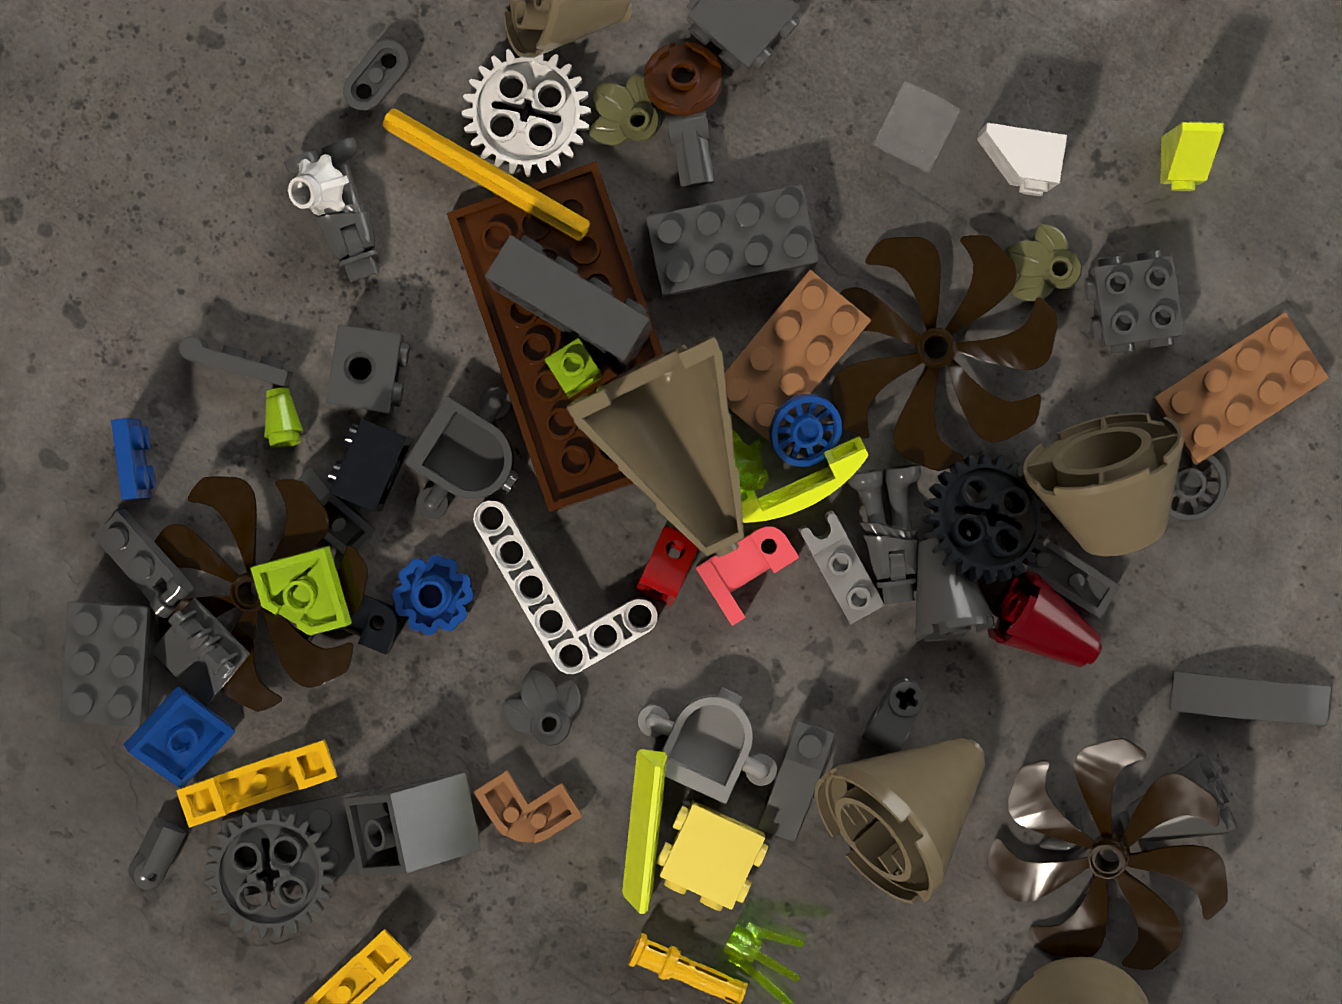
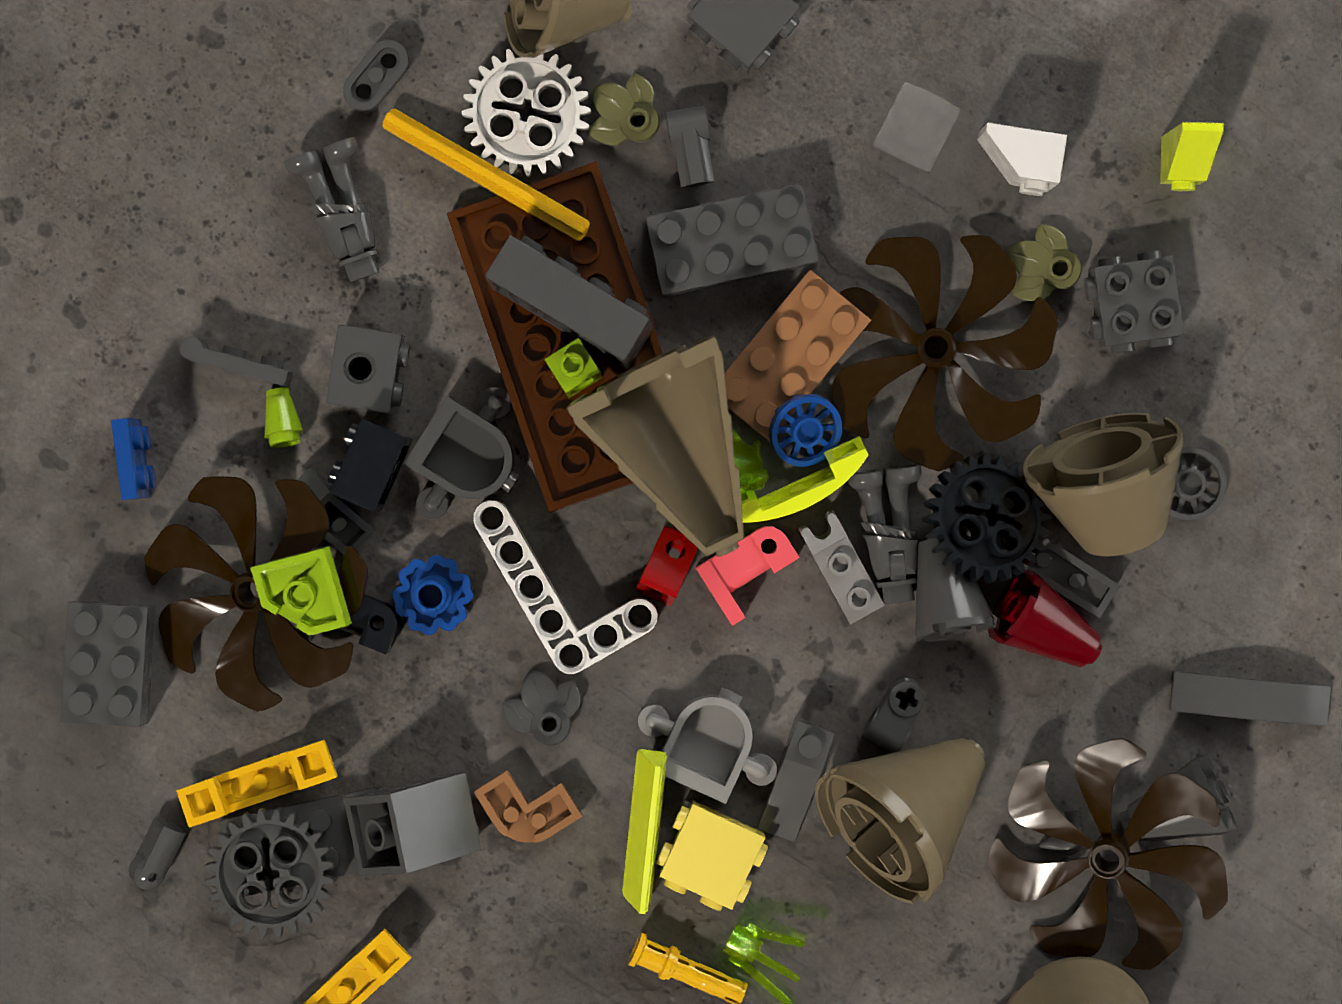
dark grey plate [94,509,193,618] -> none
blue plate [123,686,235,788] -> none
dark grey hinge [151,598,250,707] -> none
white rock [288,154,349,216] -> none
reddish brown tile [644,42,723,116] -> none
medium nougat plate [1152,312,1329,465] -> none

